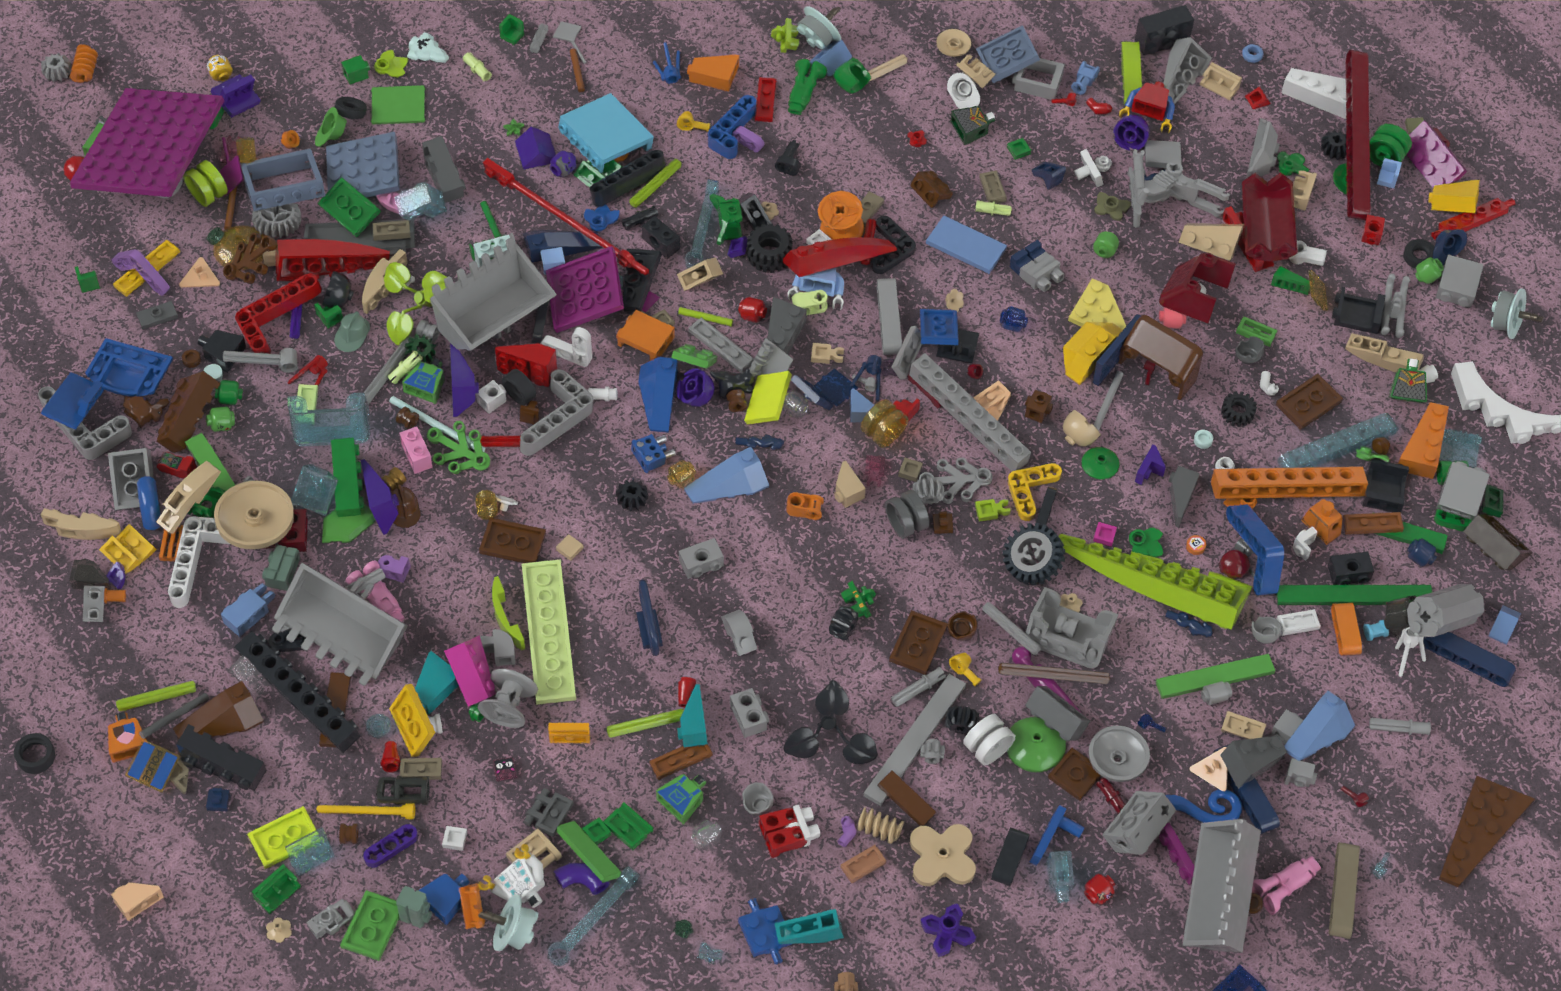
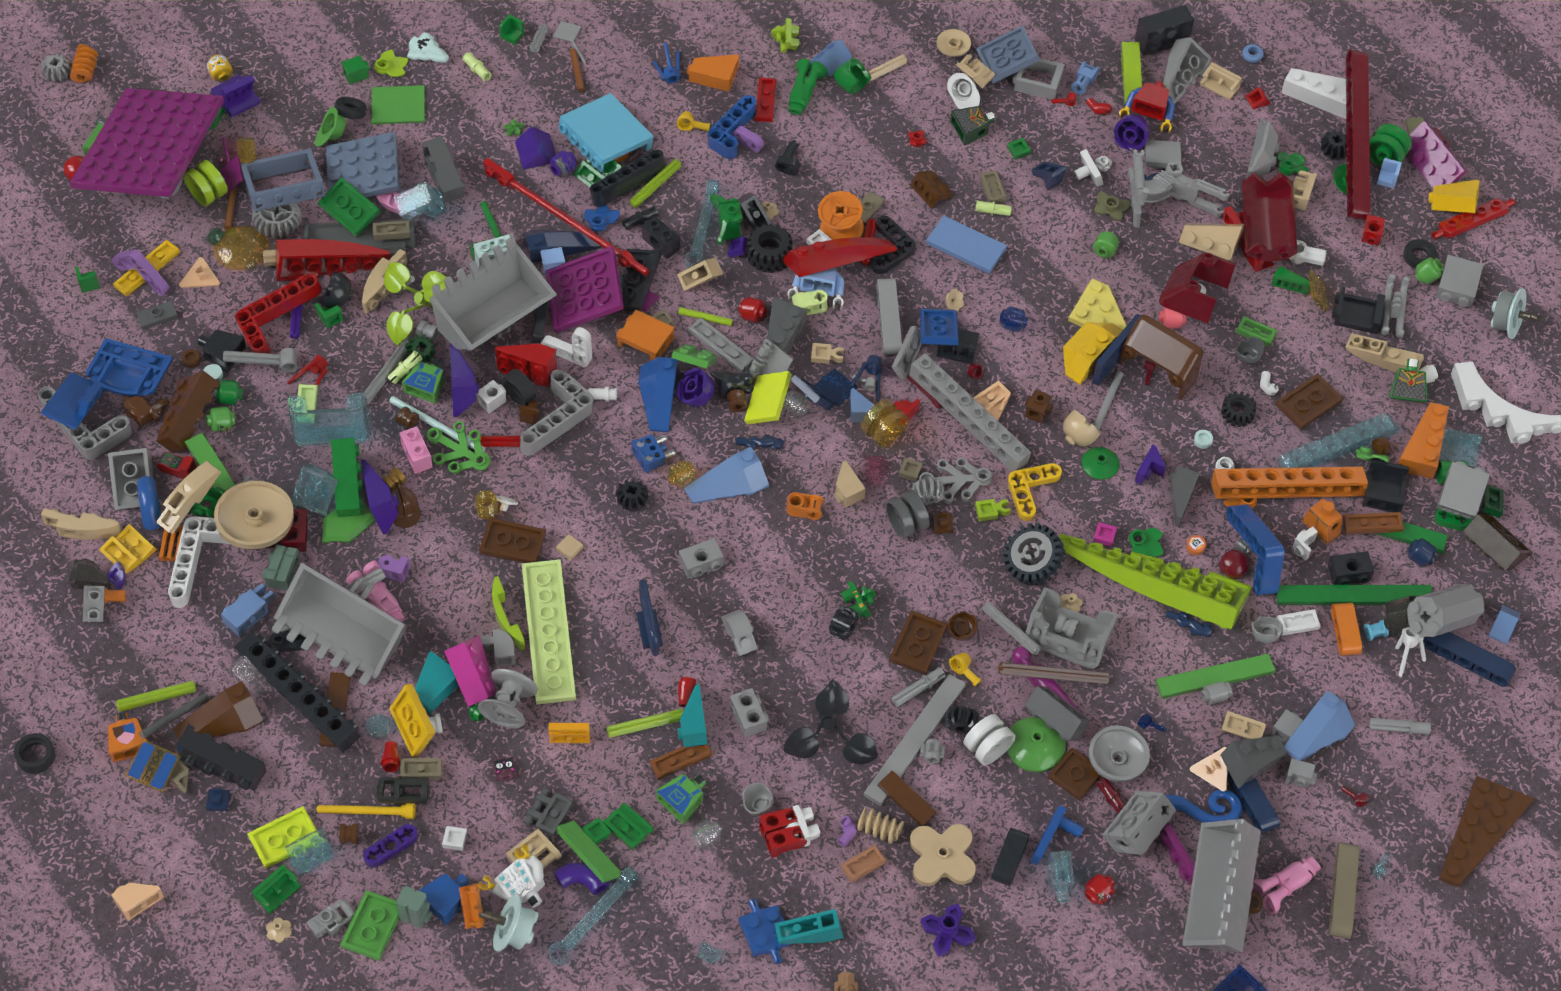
reddish brown plant [223,233,277,284] -> none
orange tile [281,130,300,149] -> none
sand green piece [334,311,370,352] -> none
clear green plate [673,919,694,939] -> none
piece [796,6,841,50] -> none
light grey hips [1010,239,1064,292] -> none
black beam [1036,487,1057,526] -> none
dark blue piece [1433,229,1468,265] -> none

